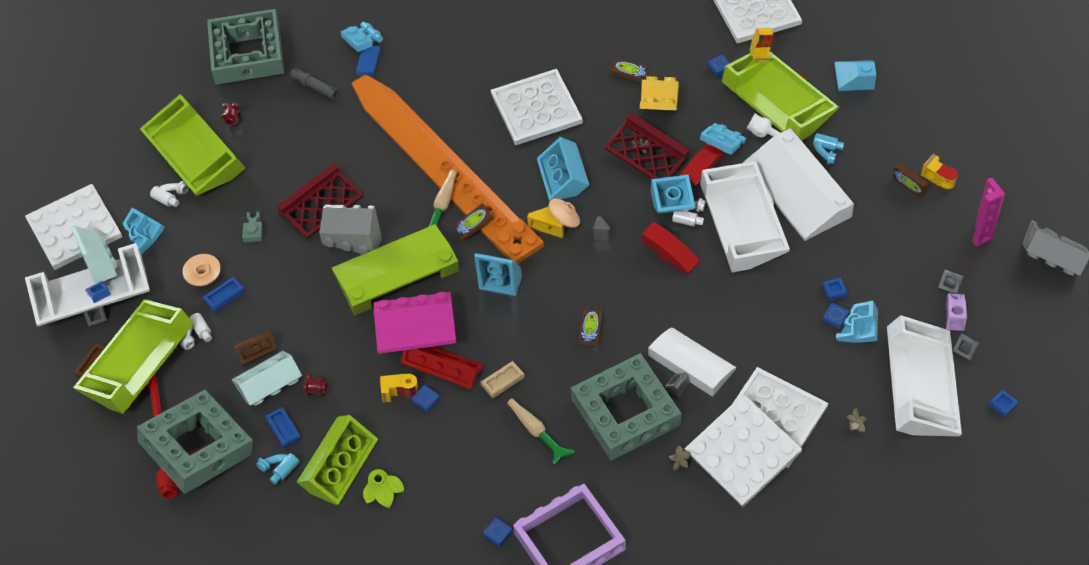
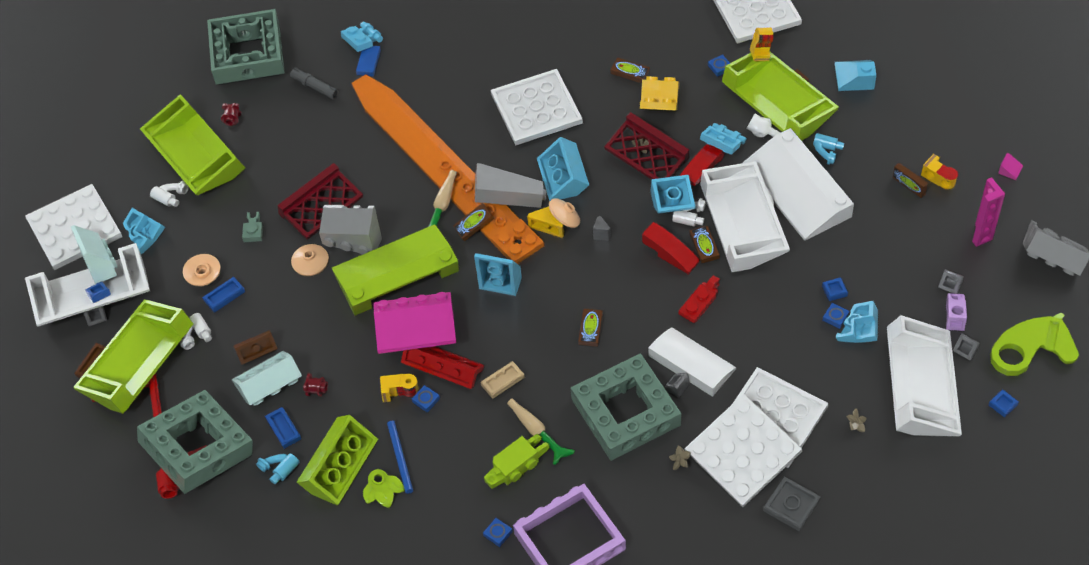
none -> light nougat dish [291,244,329,276]
none -> blue bar [387,421,413,494]
none -> light grey slope [475,163,546,208]
none -> lime hinge [484,434,550,489]
none -> red hinge [678,275,720,324]
none -> tile [689,226,720,264]
none -> dark grey tile [763,476,821,532]
none -> lime animal [990,313,1079,376]
none -> dark pink slope [998,153,1023,180]

